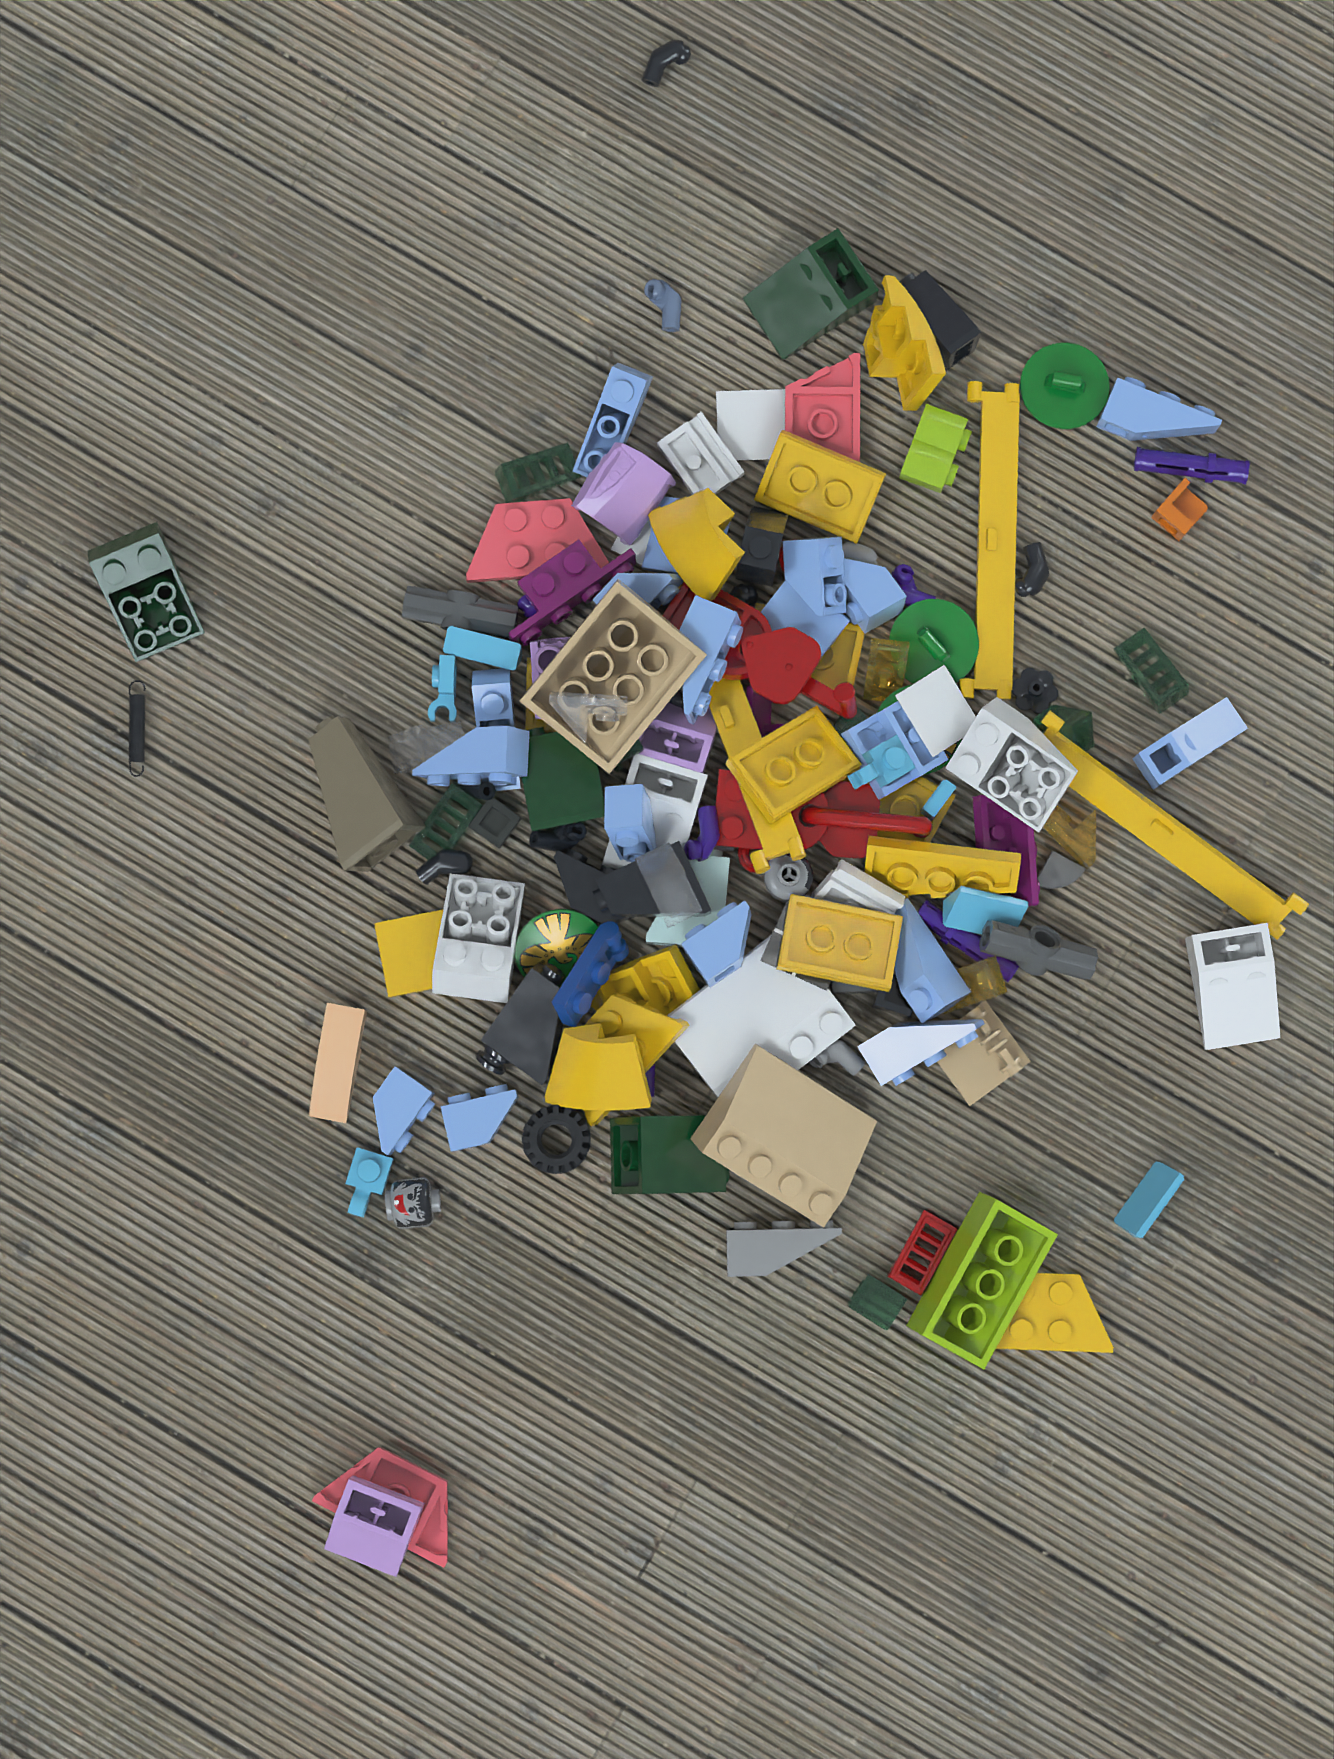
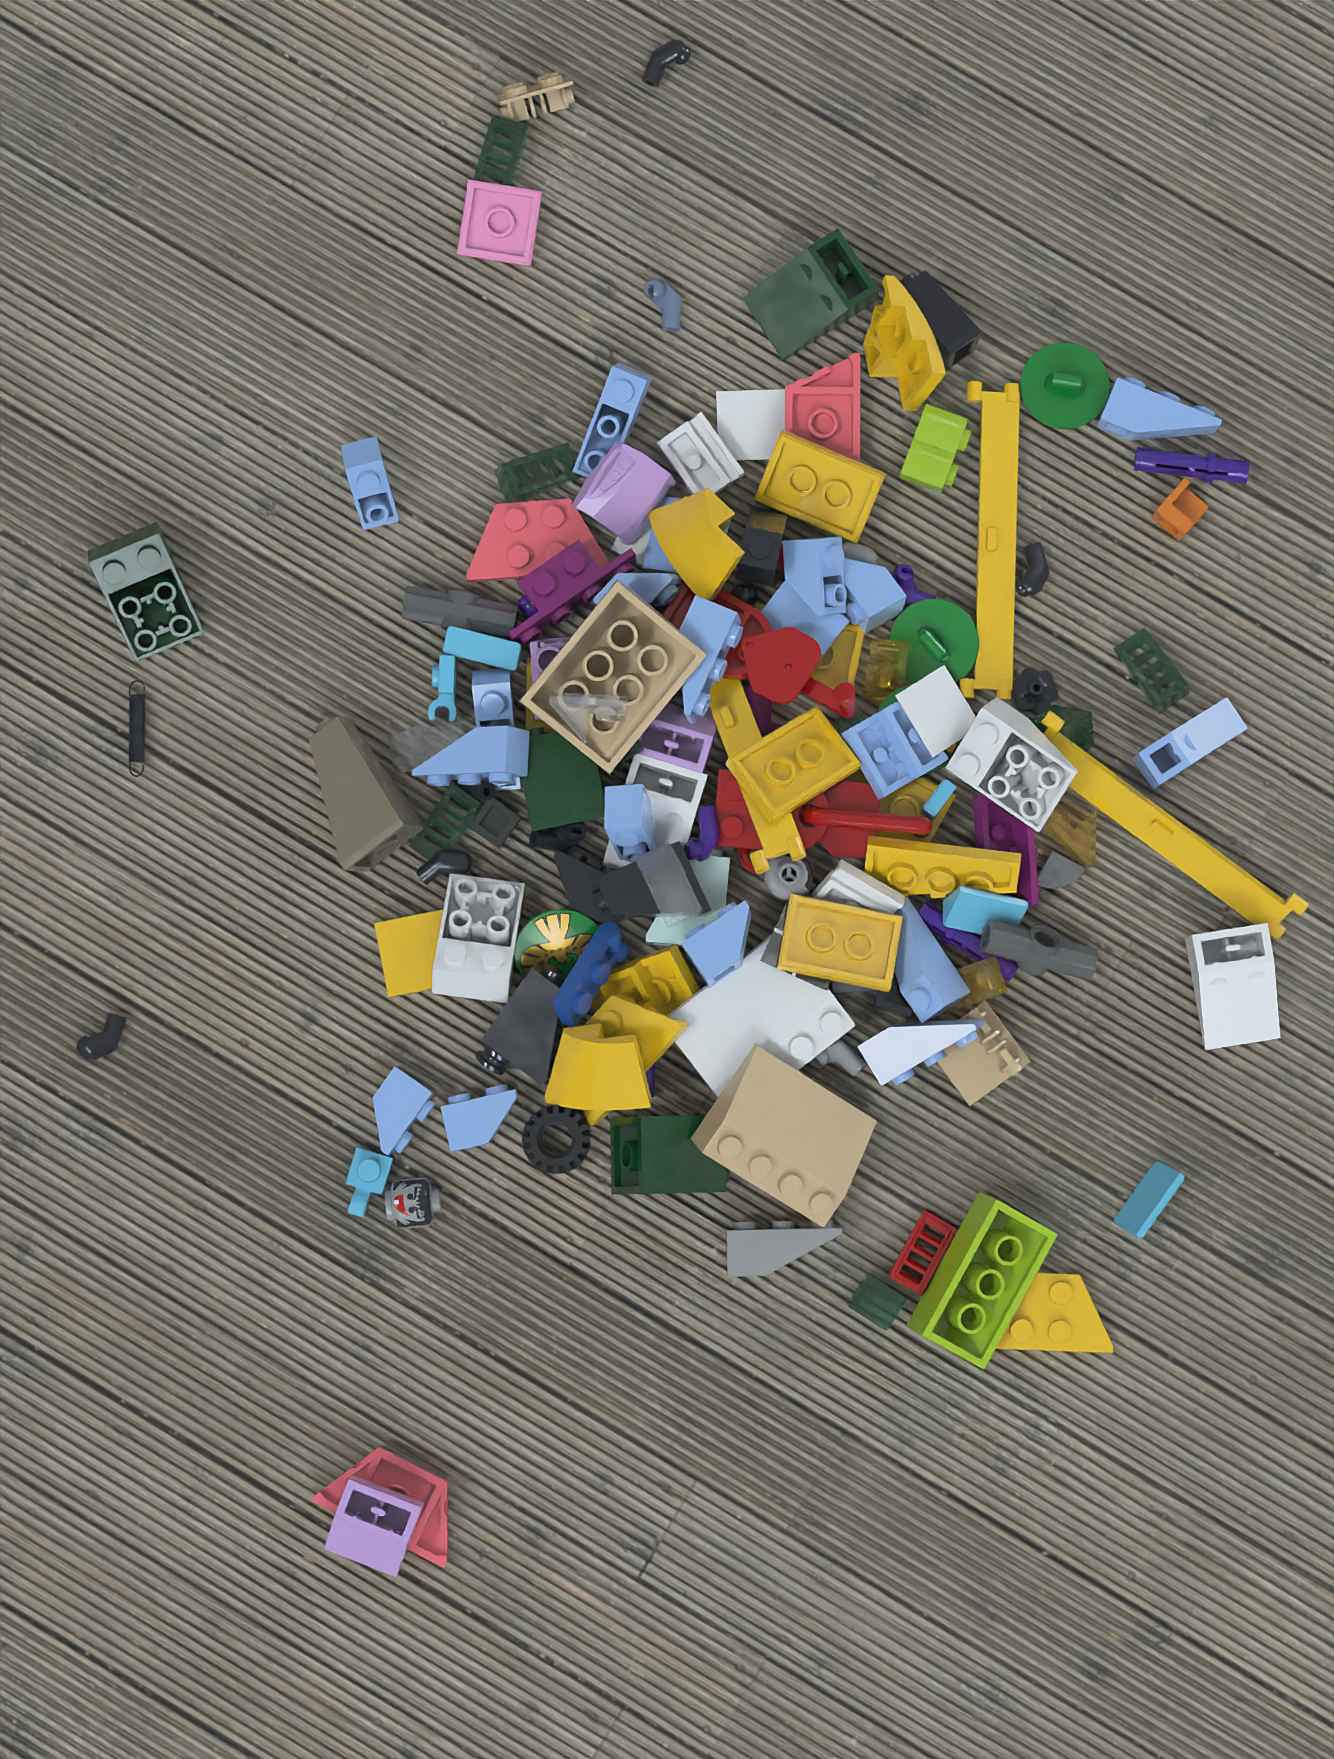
light nougat slope [309,1003,367,1123] -> none
medium azure plate [847,735,916,789] -> none
none -> black arm [76,1013,127,1060]
none -> light blue slope [340,436,399,530]
none -> bright pink tile [457,179,542,267]
none -> clear green slope [473,115,529,186]
none -> tan hinge [496,71,575,124]

